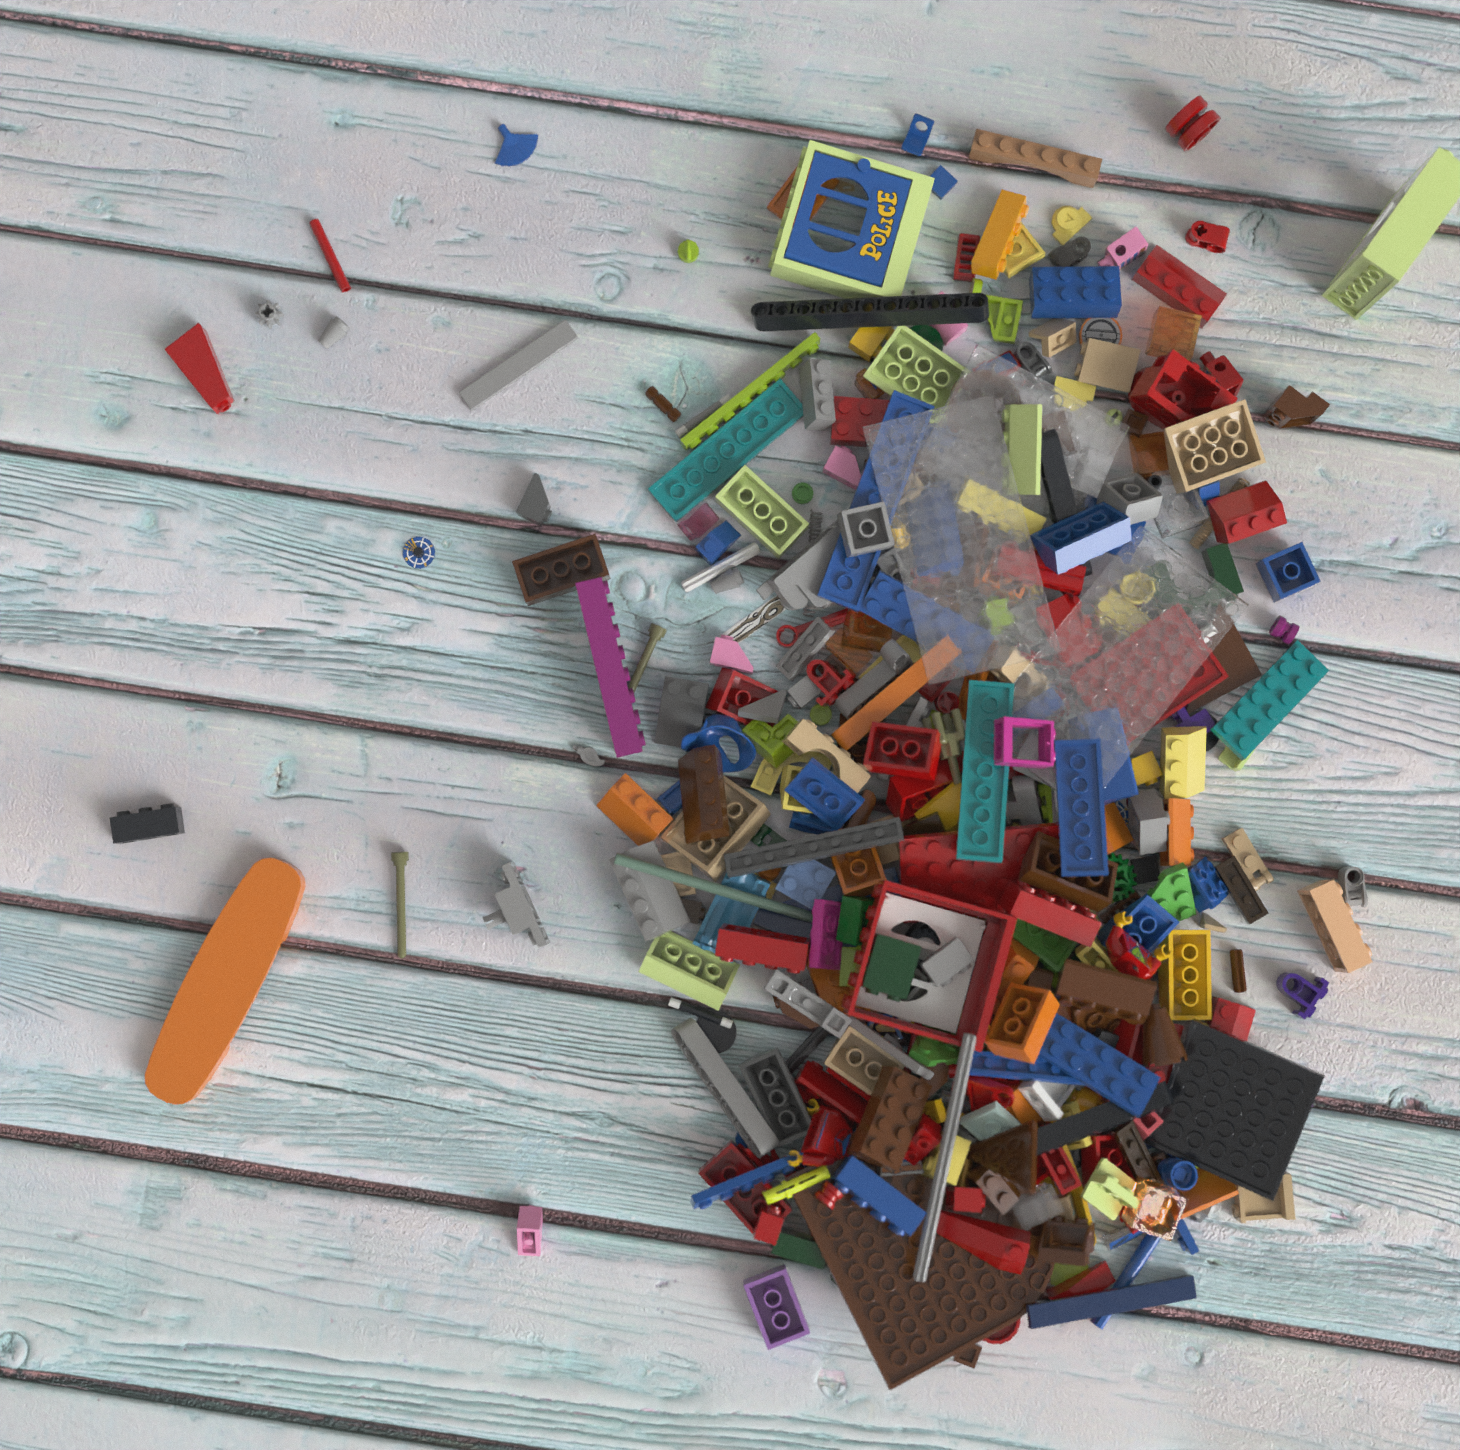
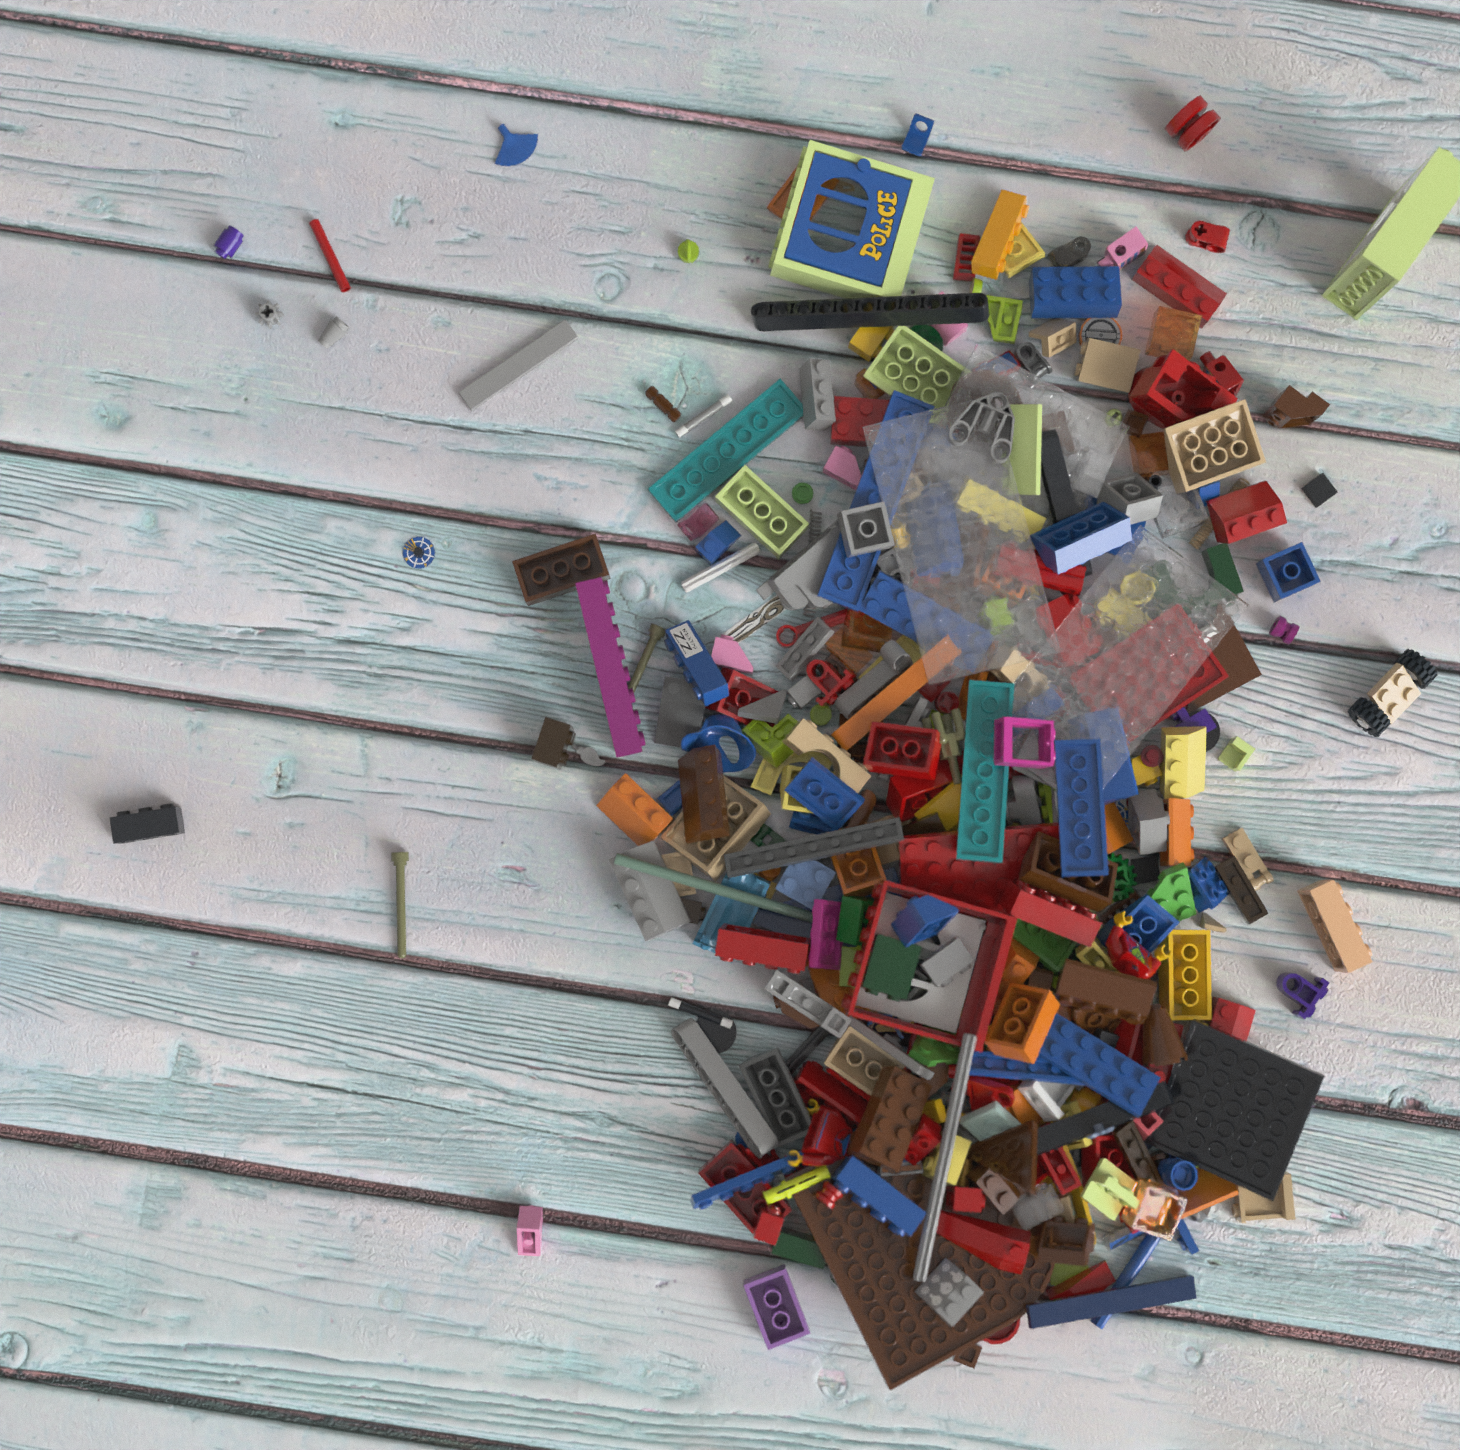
orange piece [145,858,306,1105] -> none
red slope [164,323,234,414] -> none
light grey brick [483,862,550,948] -> none
dark grey slope [516,473,552,527] -> none
yellowish green slope [638,931,740,1010] -> none
lime plate [680,332,821,451] -> none
light grey cone [710,567,744,594] -> none
blue piece [930,165,958,200] -> none
medium nougat arch [968,129,1102,188] -> none
light yellow piece [1051,206,1092,246] -> none
light yellow piece [1052,376,1096,412] -> none
teal plate [1210,640,1330,761] -> none
reddish brown axle [1230,949,1247,993] -> none
light grey piece [1338,866,1368,907] -> none
none -> dark purple brick [213,225,244,259]
none -> dark brown brick [531,717,576,770]
none -> blue brick [664,620,729,706]
none -> blue slope [891,895,959,947]
none -> light grey slope [914,1258,984,1327]
none -> light grey connector [948,392,1015,464]
none -> sand blue plant [1086,1123,1114,1139]
none -> dark red plate [1140,745,1163,767]
none -> black piece [1301,473,1338,508]
none -> plate [1347,649,1438,737]

